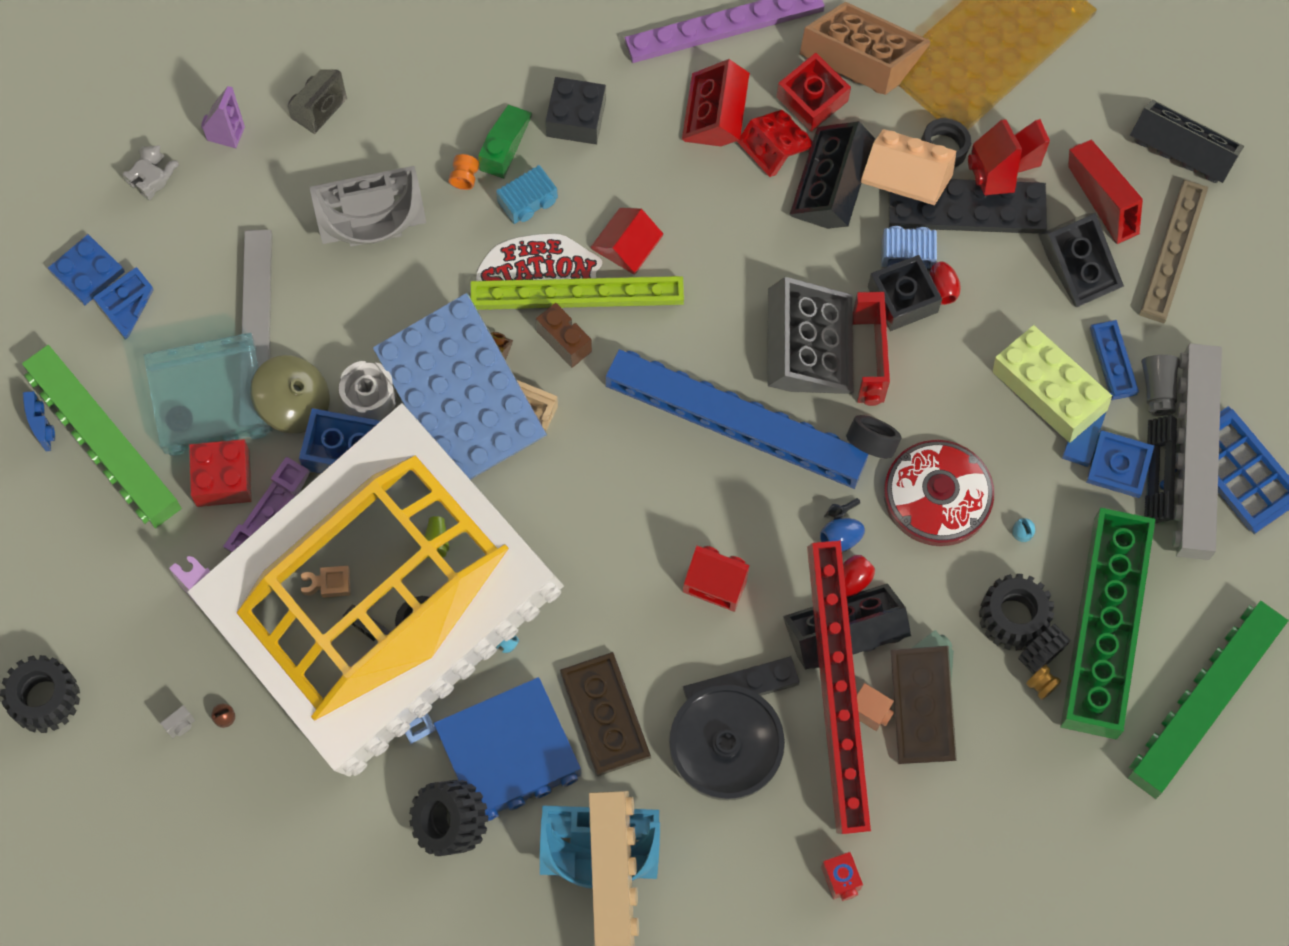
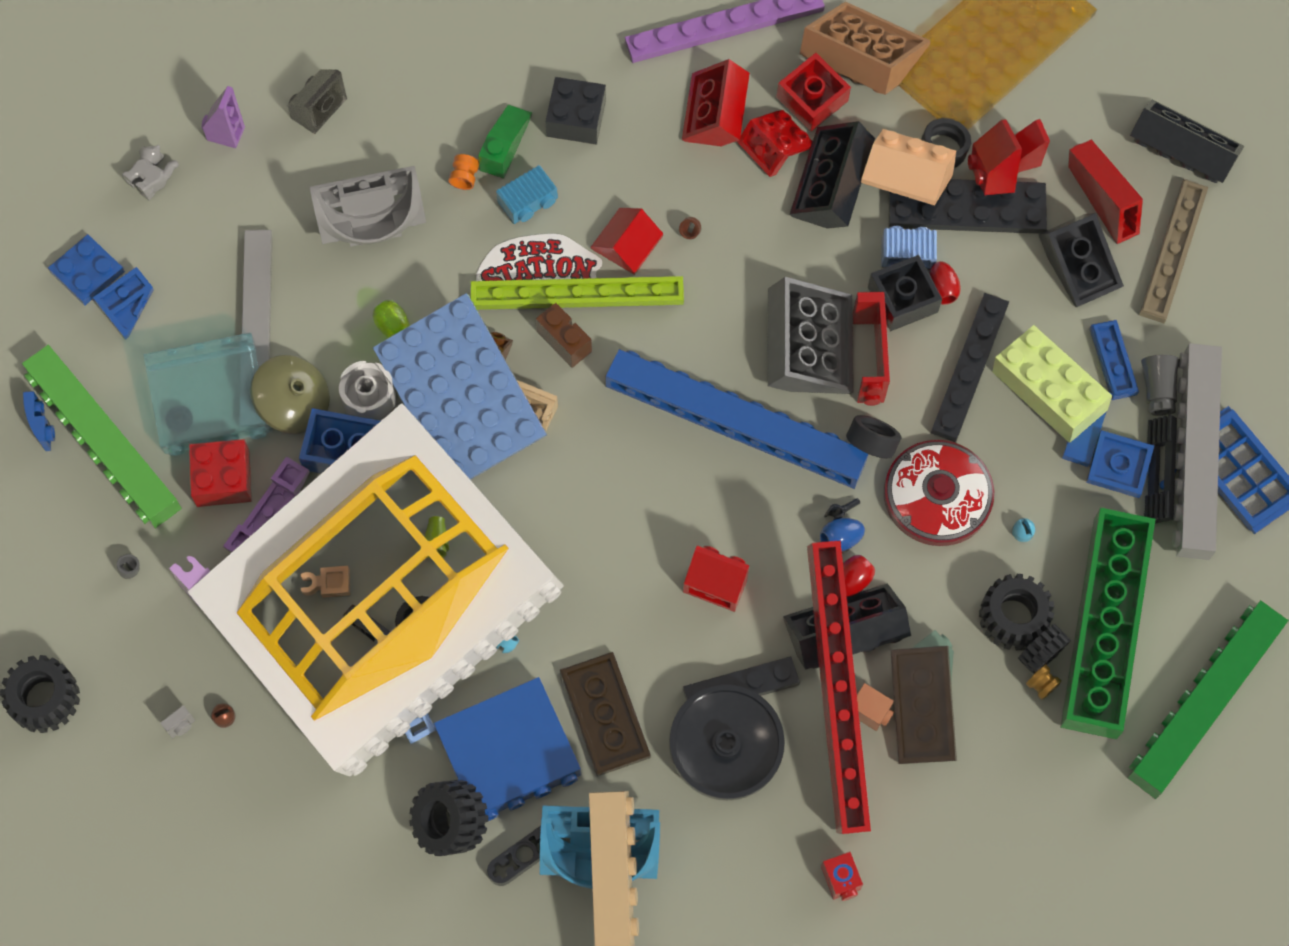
none -> dark grey hinge [117,554,140,579]
none -> clear neon green animal [372,300,410,338]
none -> black beam [487,826,562,886]
none -> copper hinge [679,217,701,240]
none -> black plate [931,293,1009,443]

